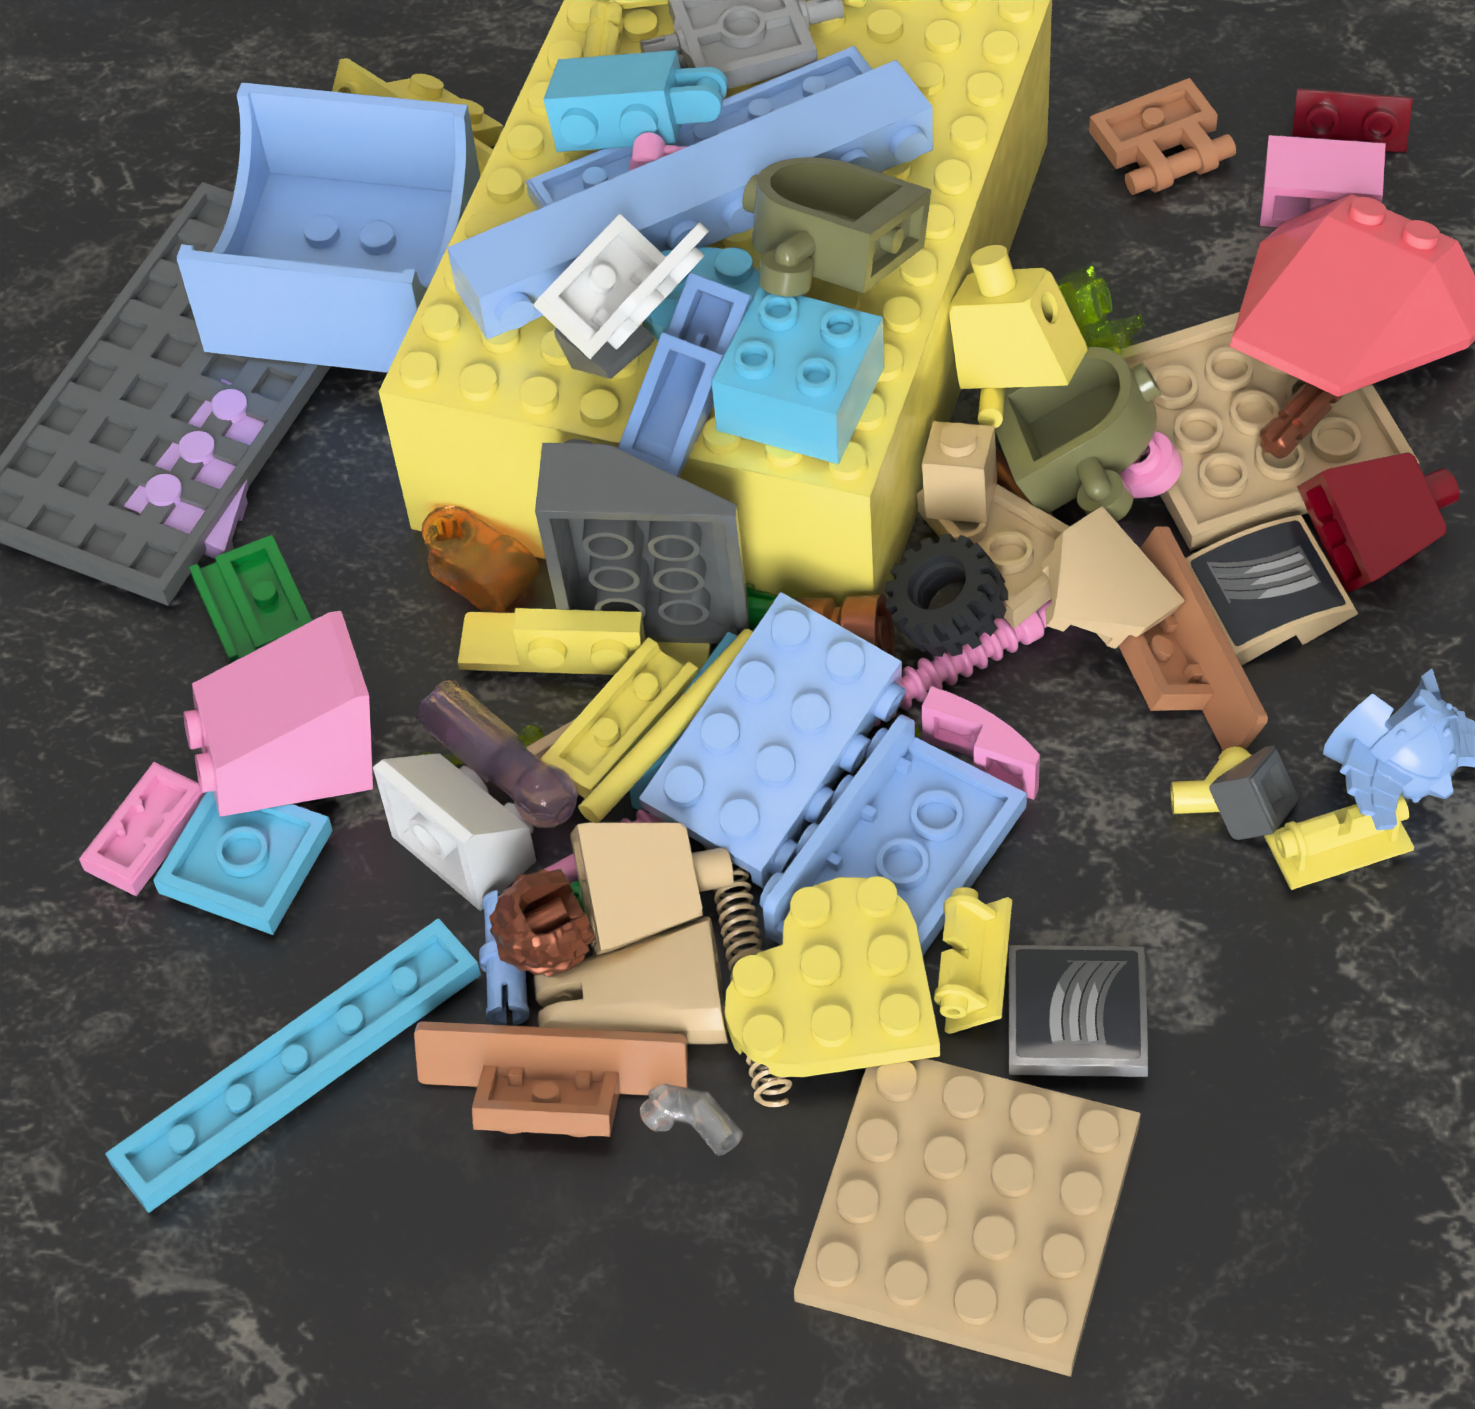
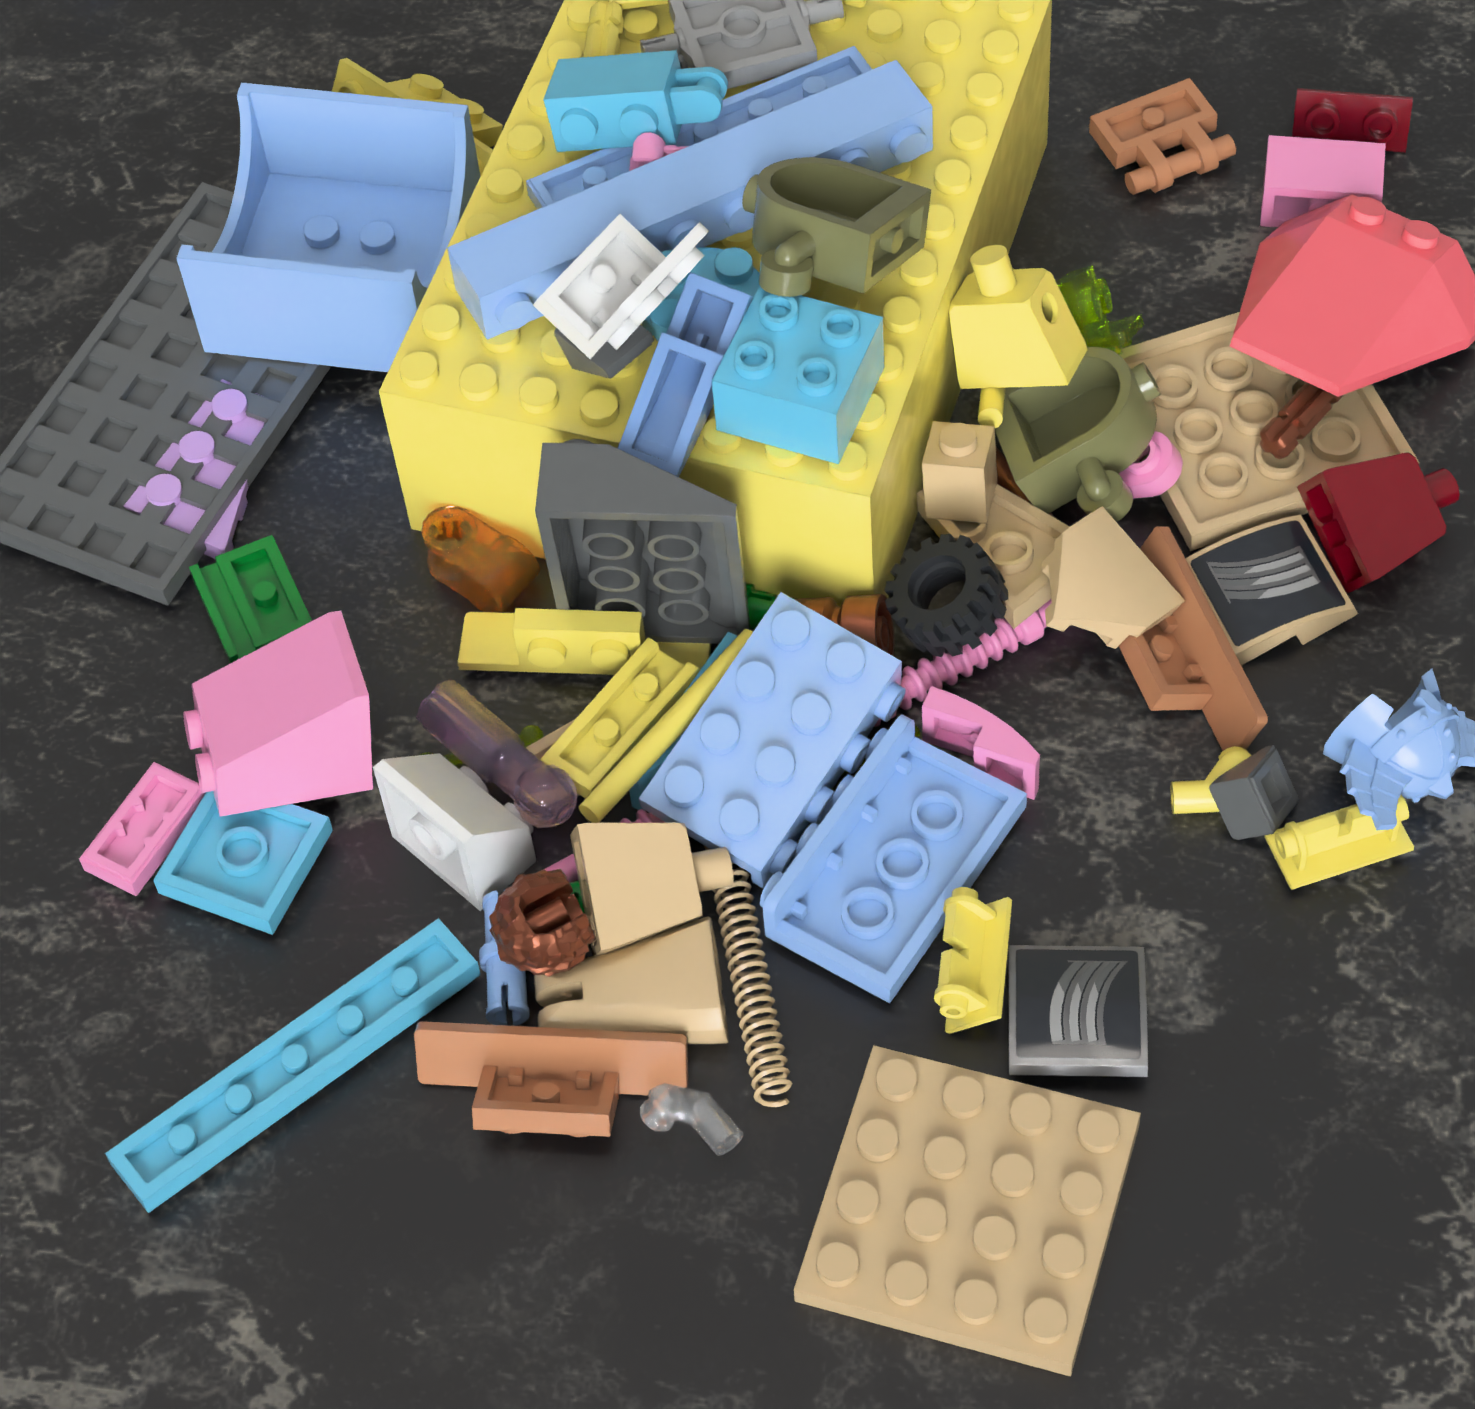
light yellow plate [725,876,940,1077] -> none

